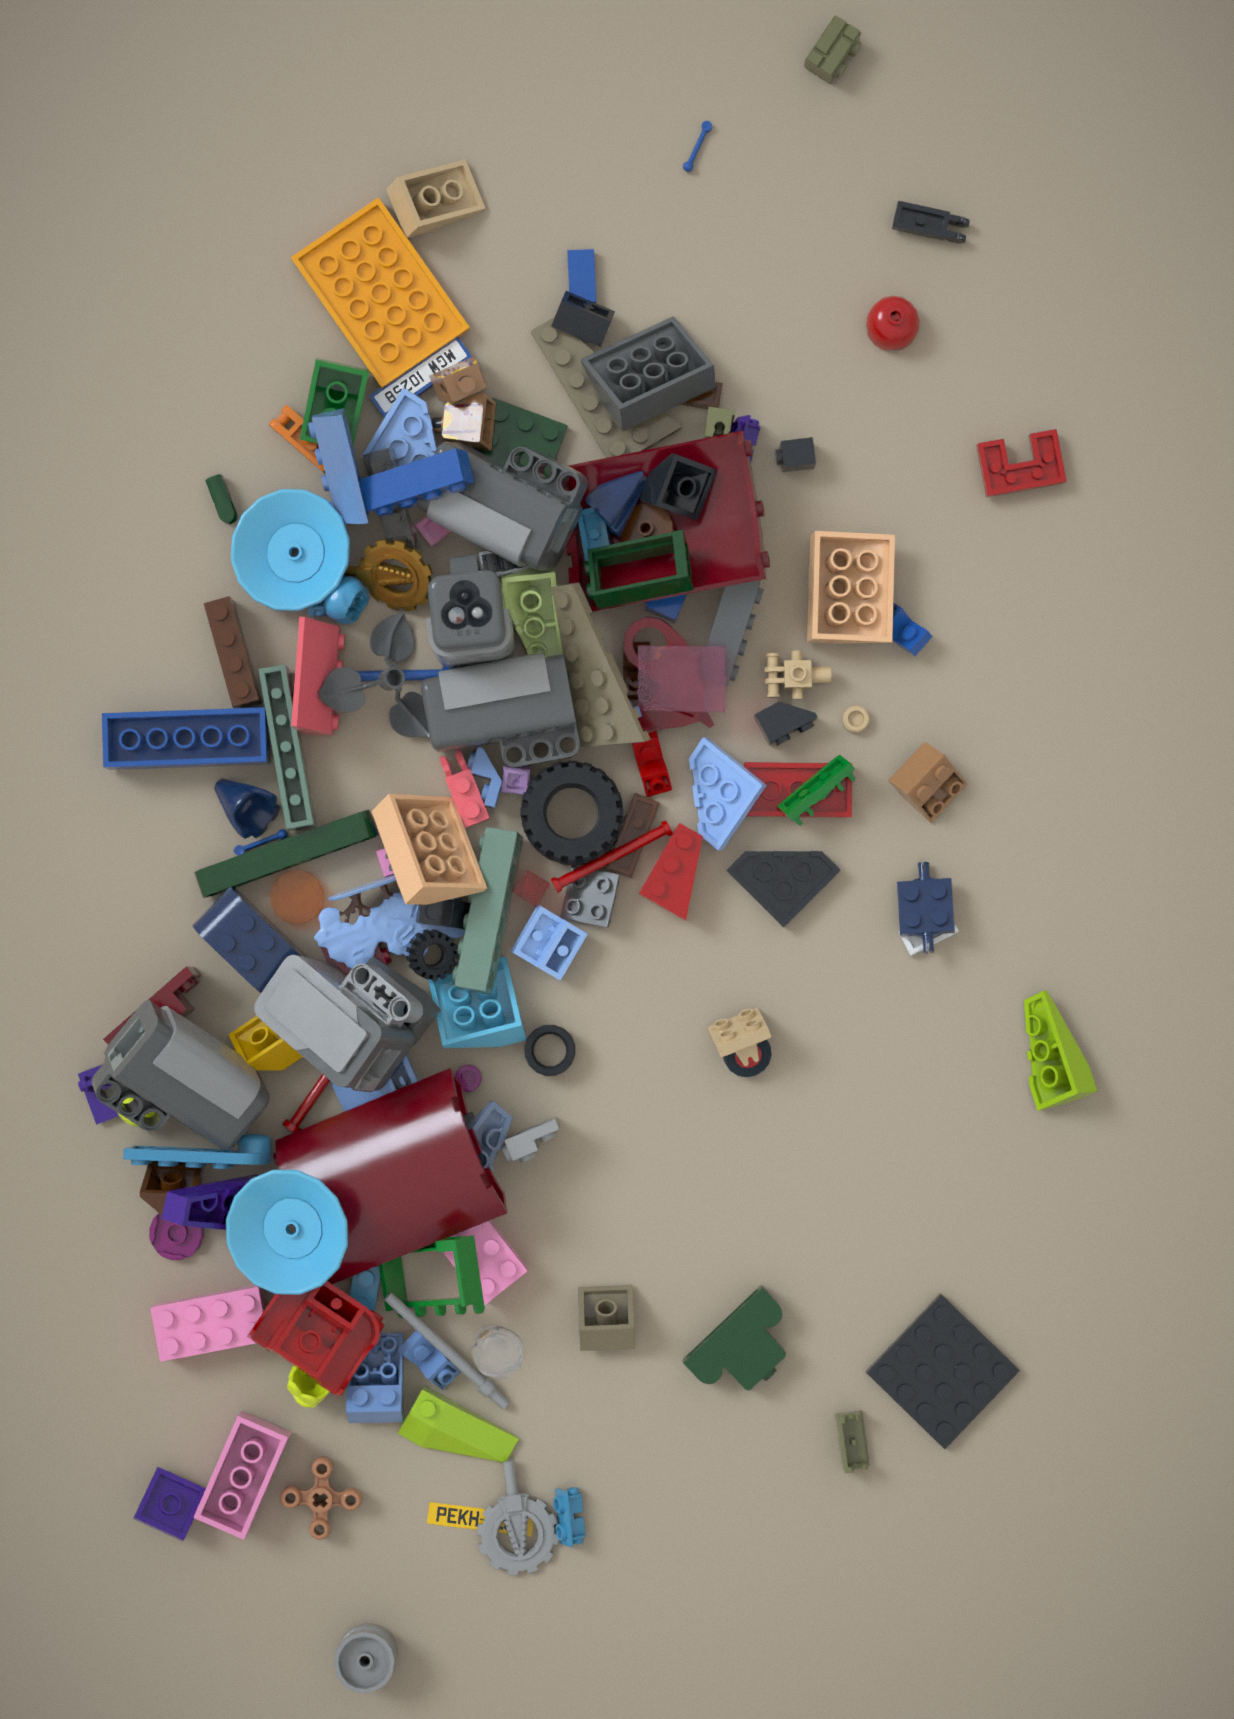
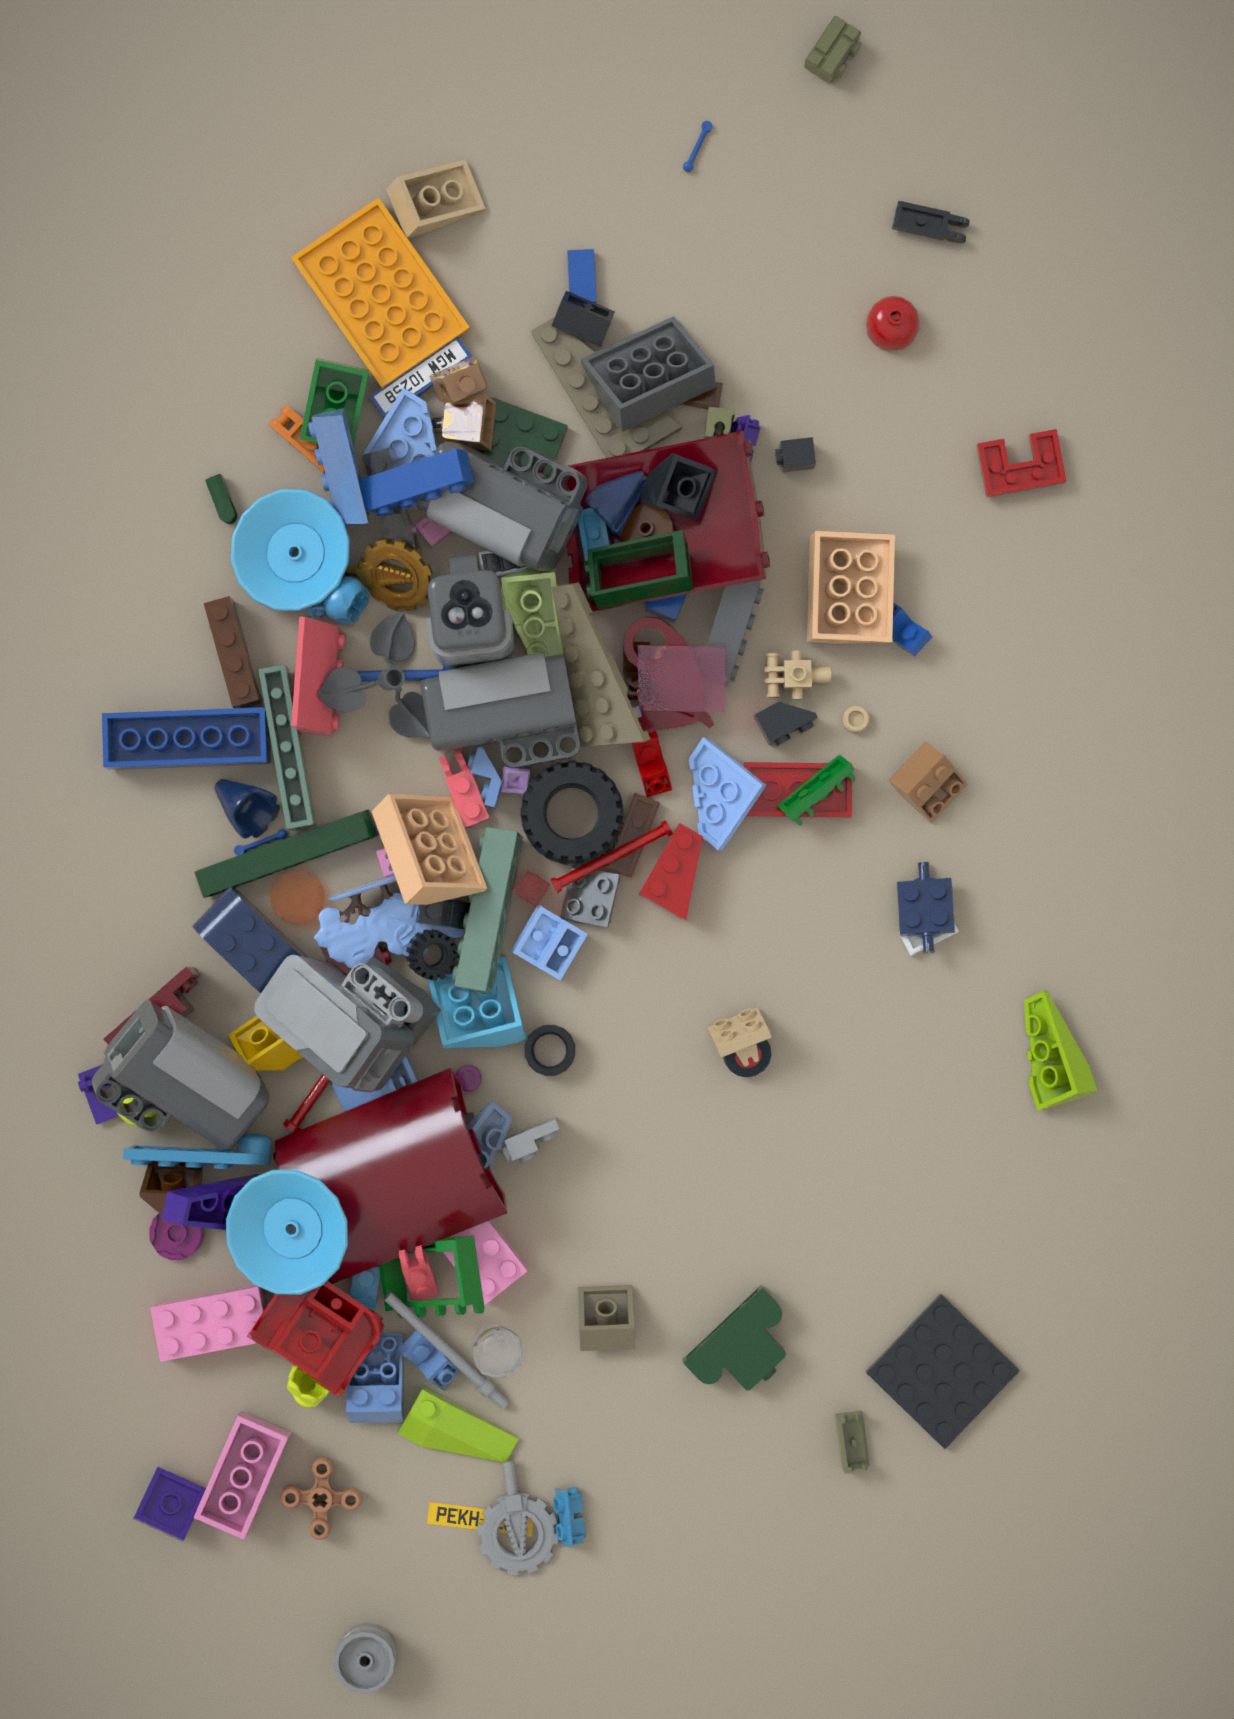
black plate [726,851,841,928] -> none
none -> coral hinge [399,1245,439,1300]

